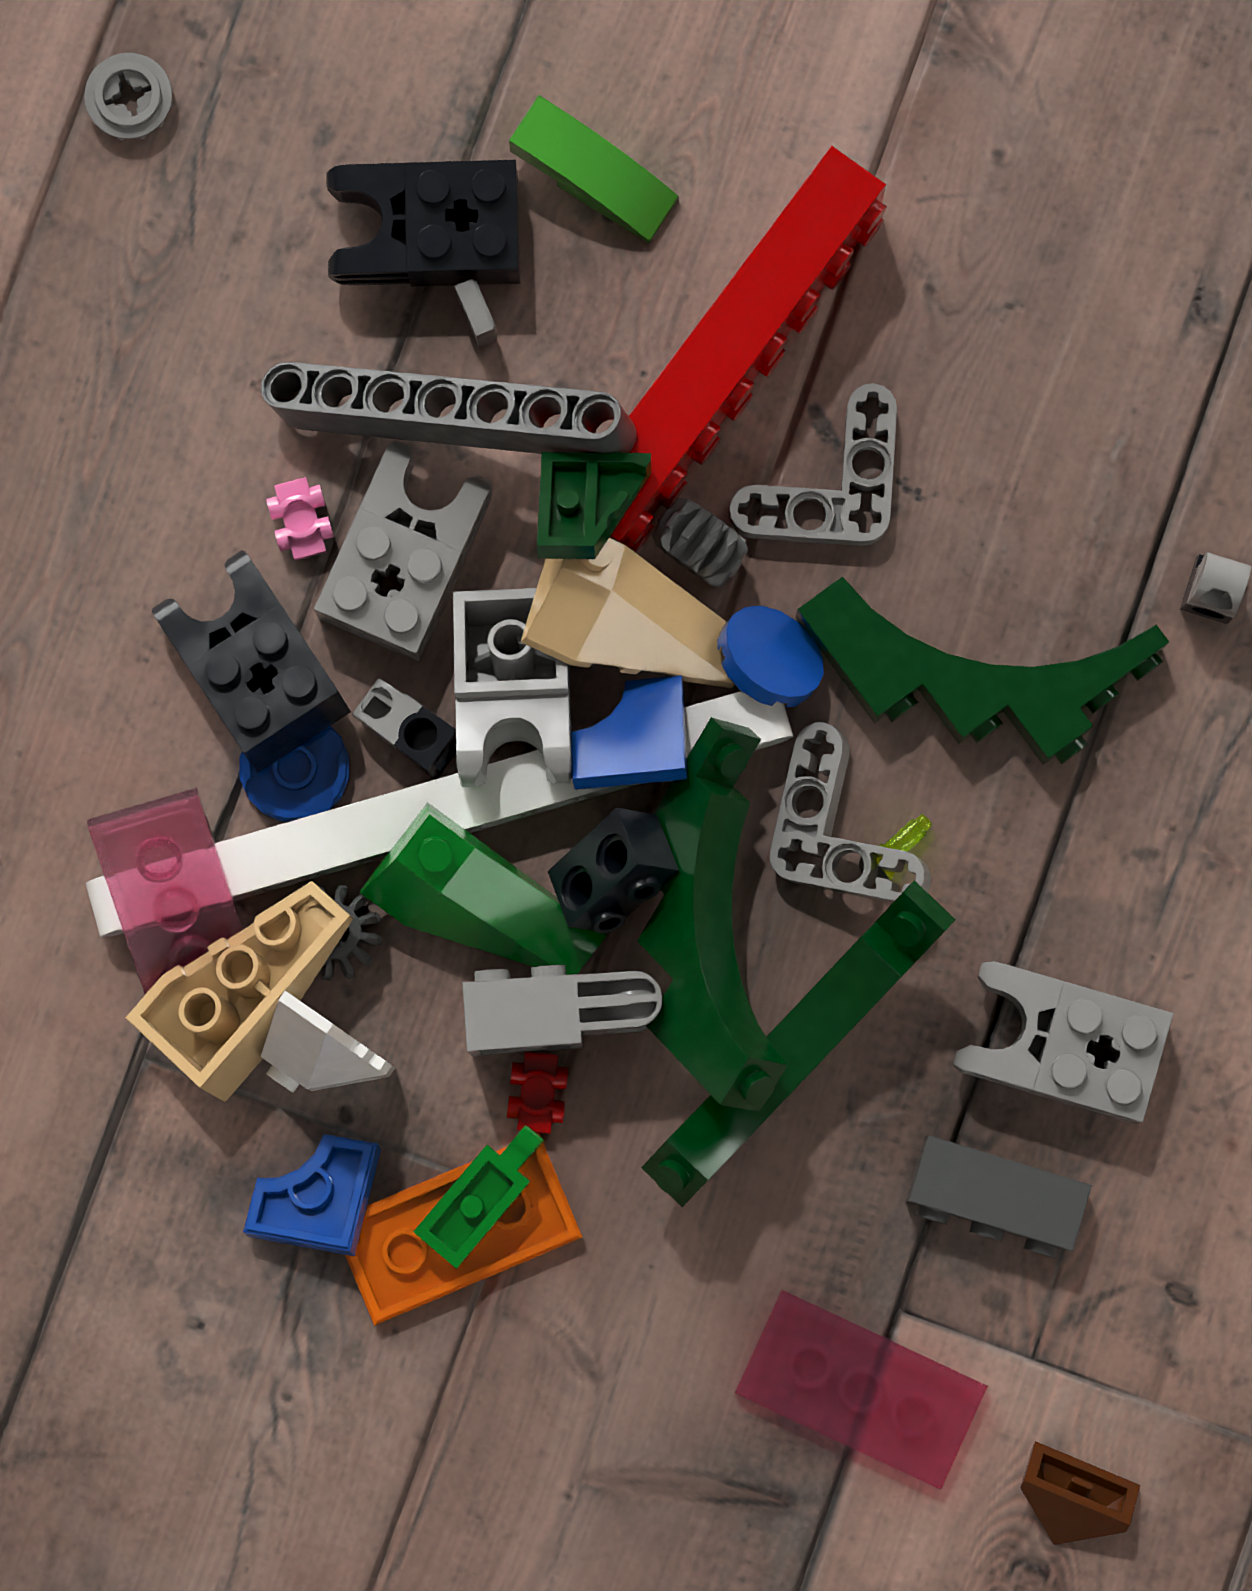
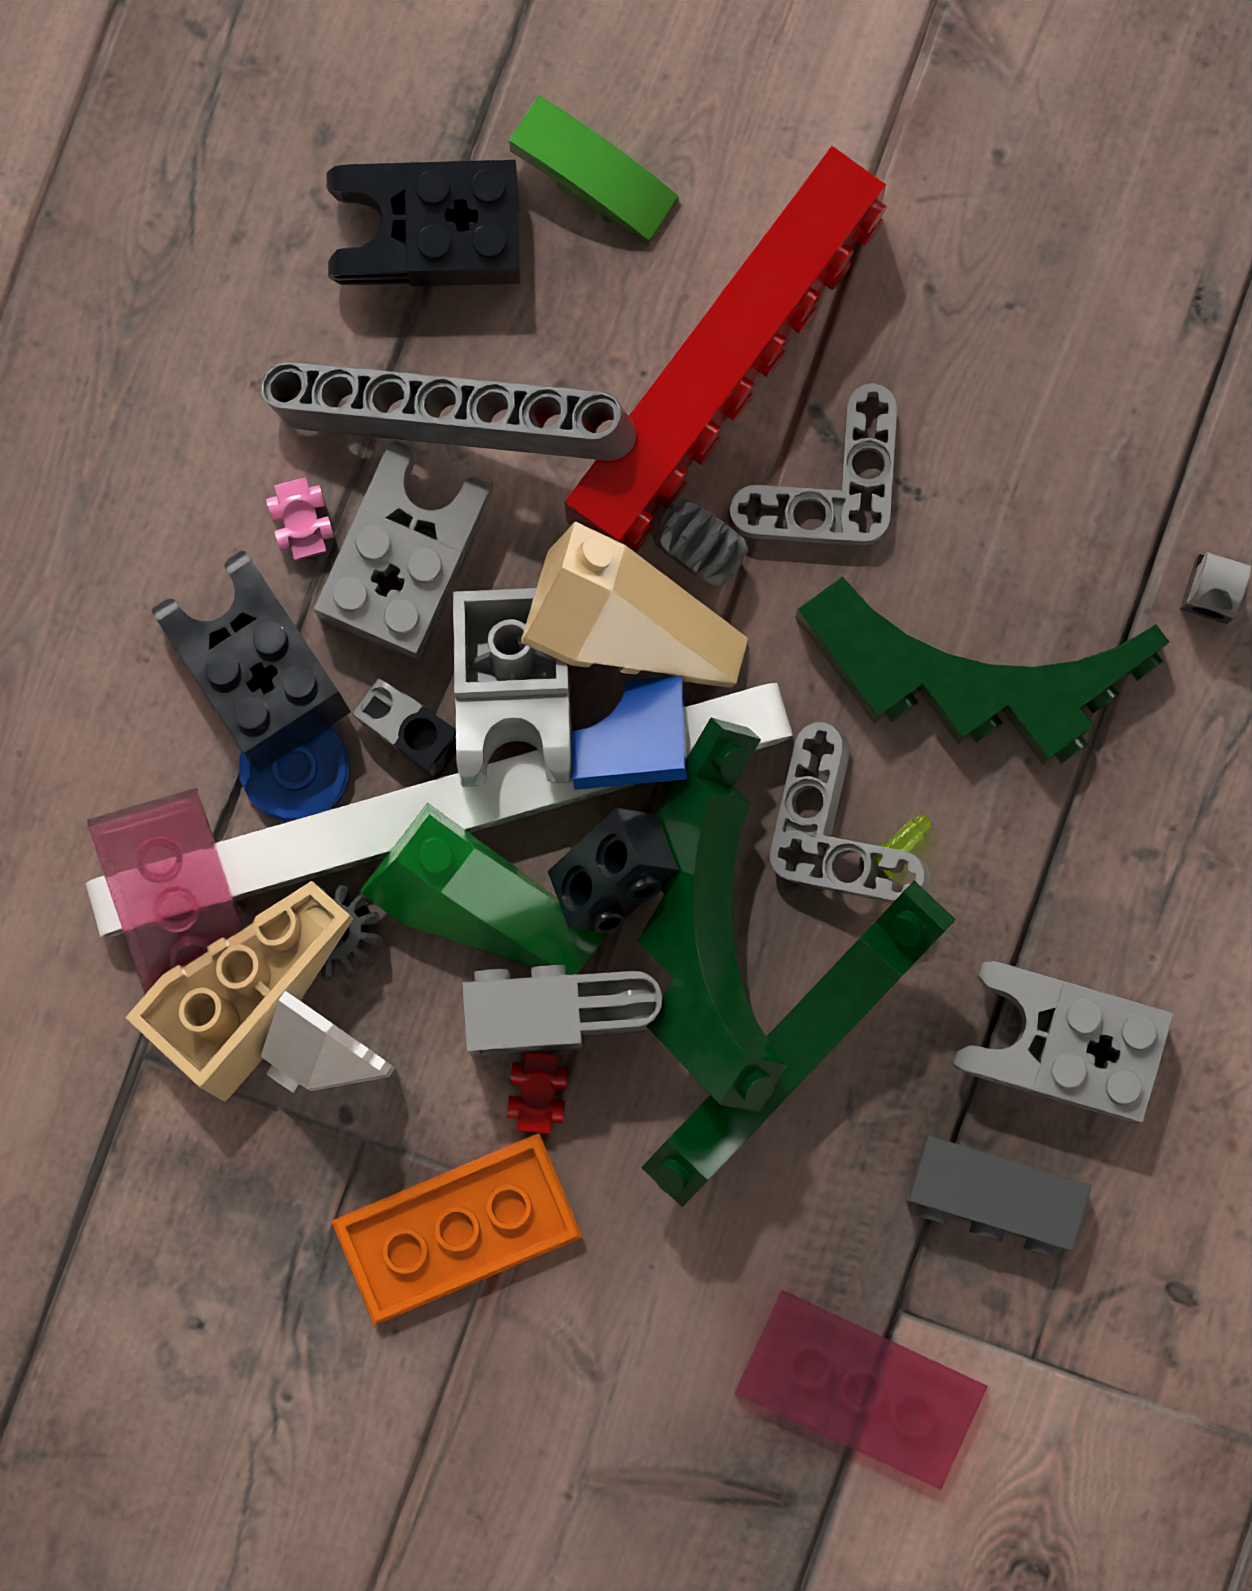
light grey gear [84,53,173,141] -> none
blue tile [243,1134,381,1256] -> none
green plate [413,1125,544,1269] -> none
light grey tile [455,279,497,348] -> none
dark green wing [537,452,652,559] -> none
blue tile [717,606,824,708] -> none
reddish brown slope [1020,1441,1140,1545] -> none

